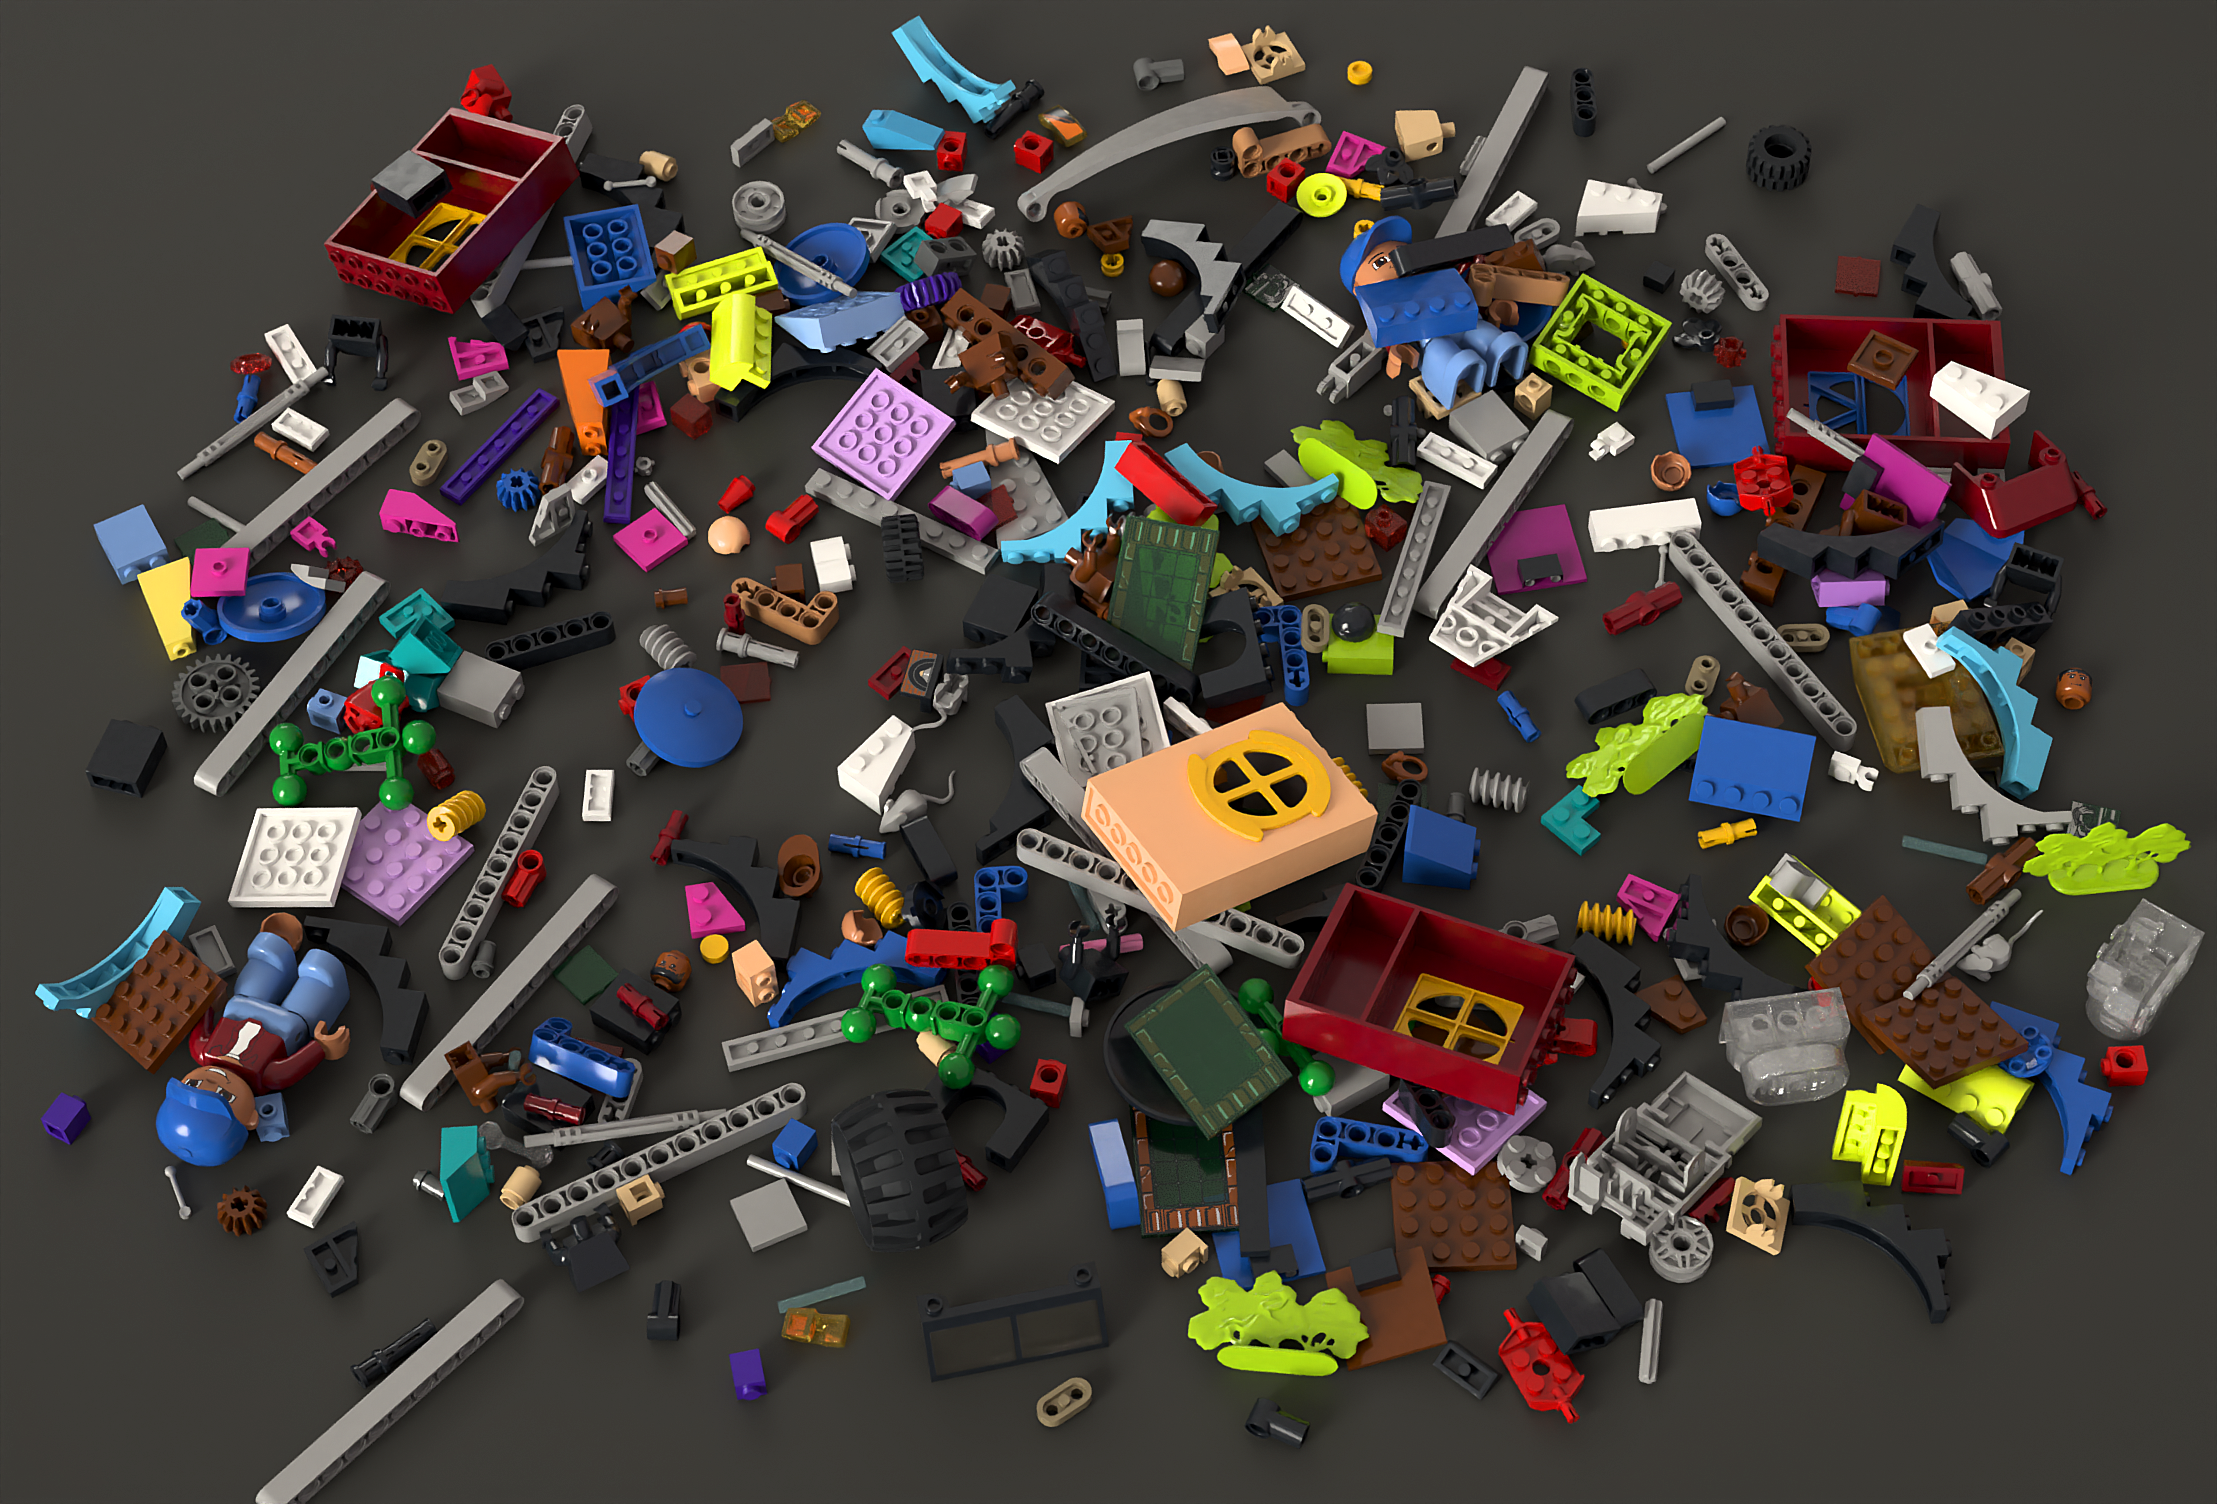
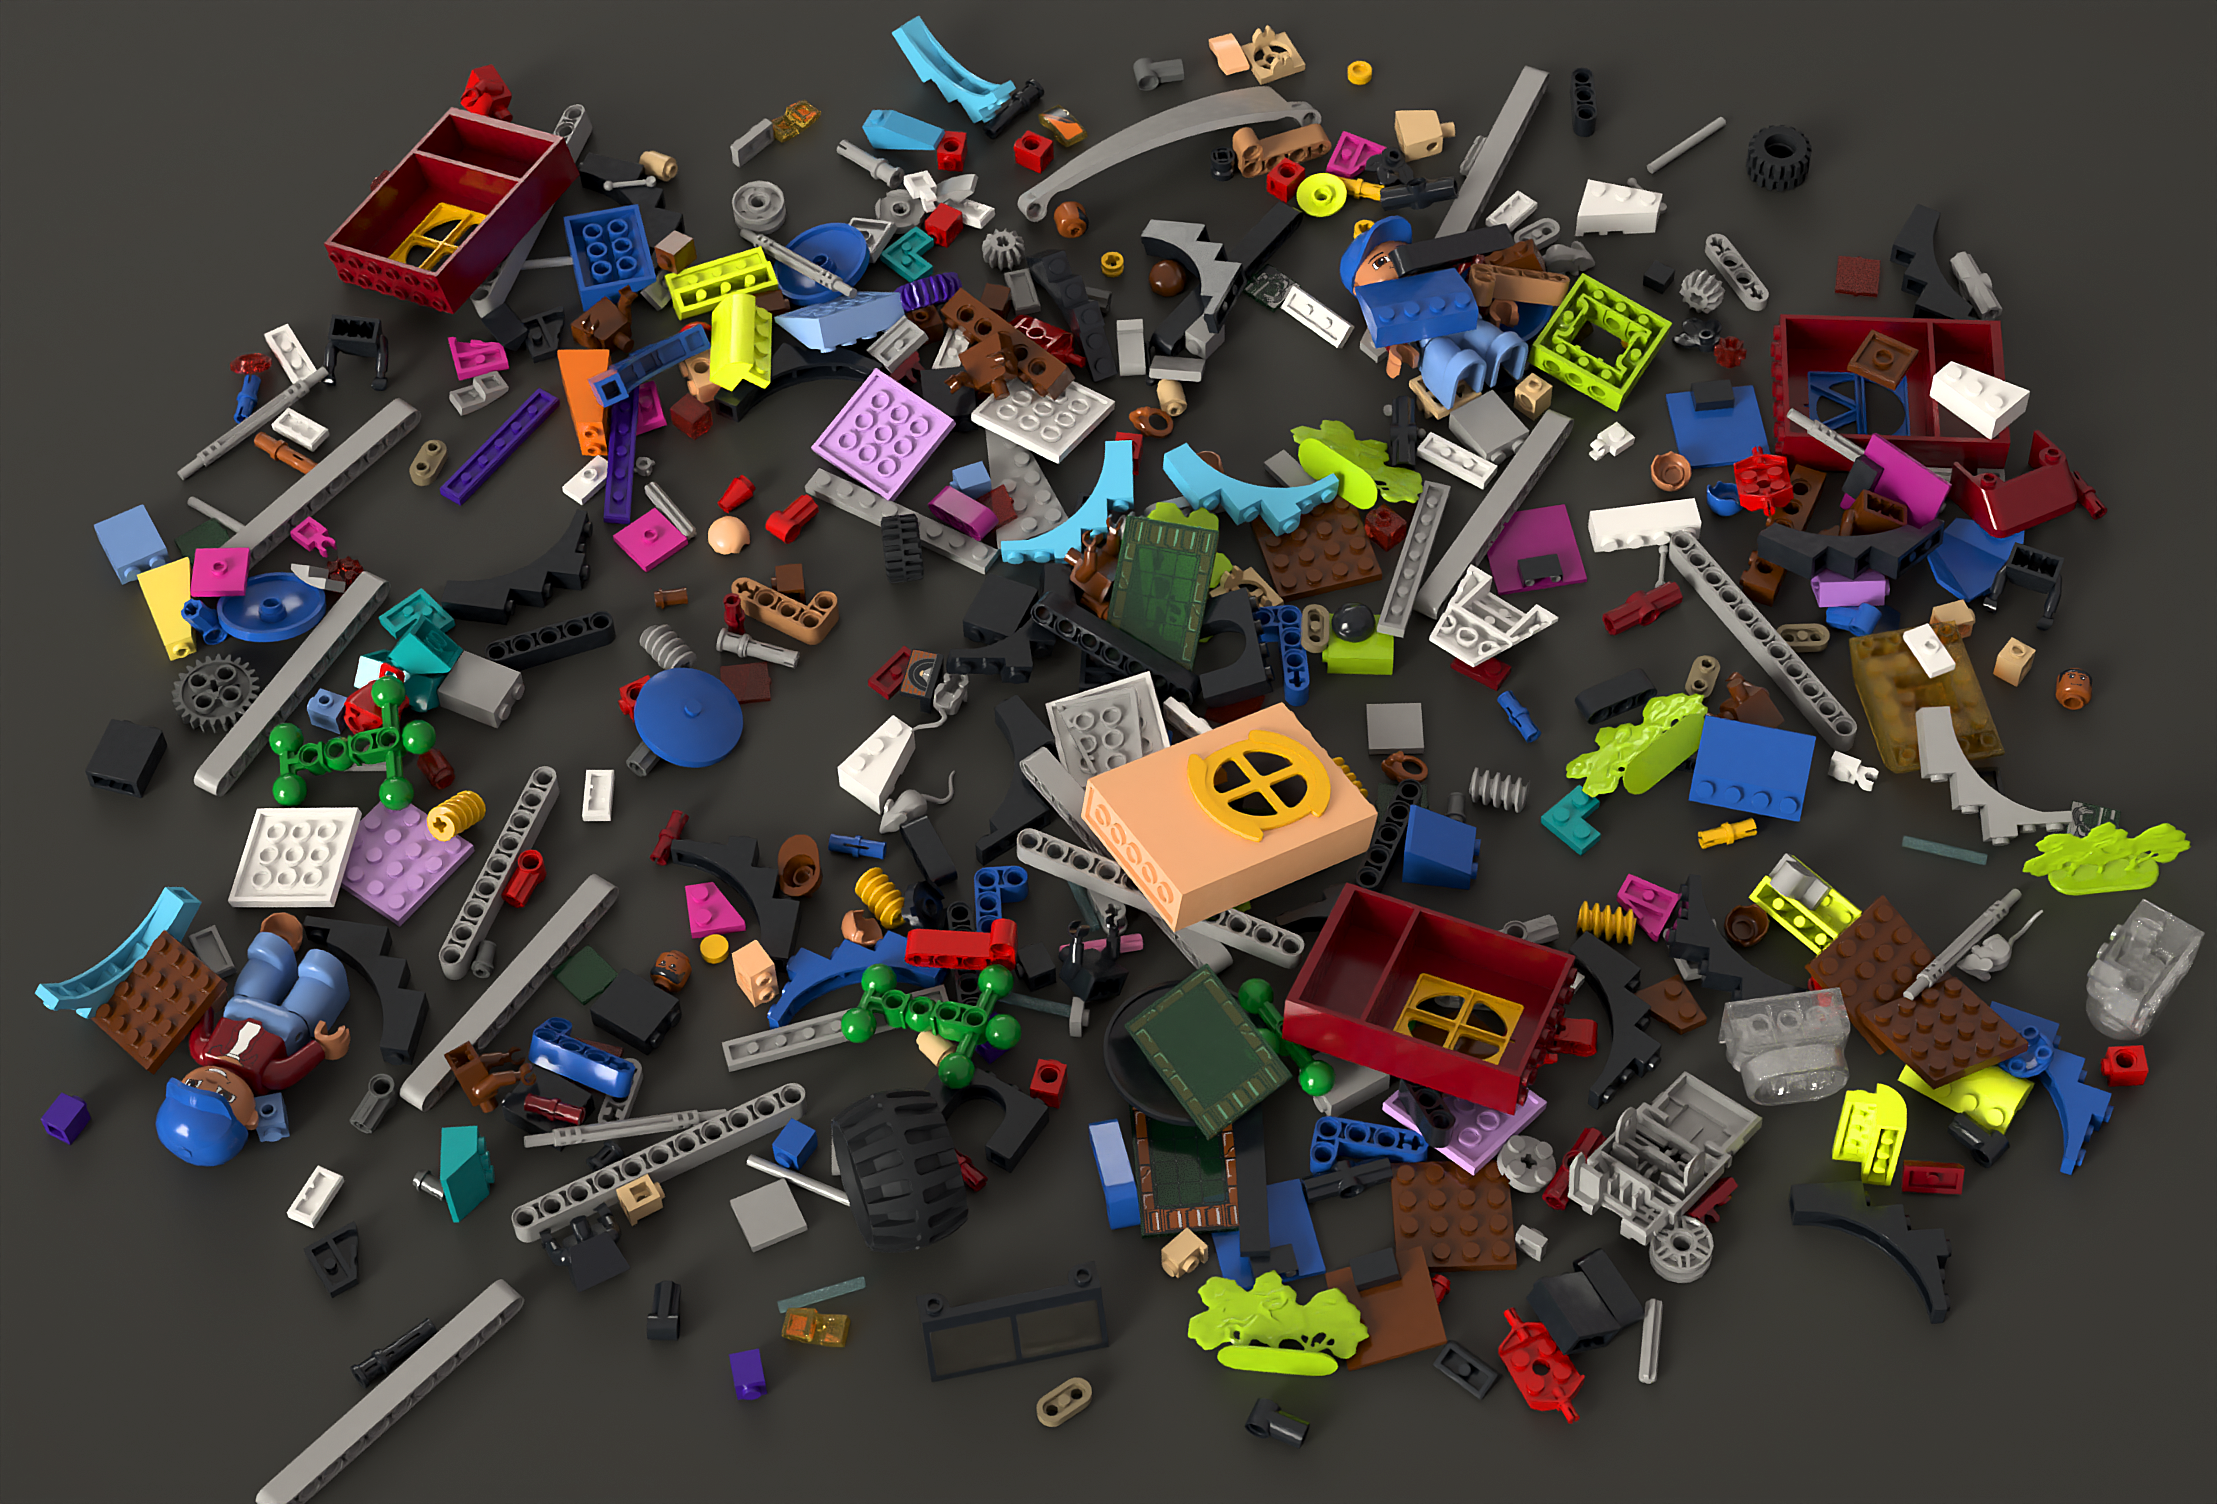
light grey hinge [165,1166,192,1219] -> none
reddish brown gear [217,1185,268,1237] -> none
brick [371,150,453,219] -> none
dark pink slope [379,489,460,543] -> none
clear bar [479,1121,554,1168] -> none
blue gear [496,467,541,512] -> none
tan brick [500,1165,542,1210] -> none
clear light blue bar [507,1050,521,1083] -> none
light grey wing [529,483,576,547] -> none
reddish brown piece [538,426,575,495] -> none
dark red pin [617,983,669,1030] -> none
white brick [810,536,856,593] -> none
dark grey brick [914,236,977,277] -> none
nougat pin [940,437,1020,479] -> none
reddish brown wing [1086,215,1133,255] -> none
red brick [1114,442,1218,528] -> none
light grey hinge [1316,336,1382,404] -> none
tan piece [1726,1176,1790,1255] -> none
medium azure arch [1936,626,2053,800] -> none
black brick [1944,601,2052,649] -> none
reddish brown piece [1965,837,2041,905] -> none

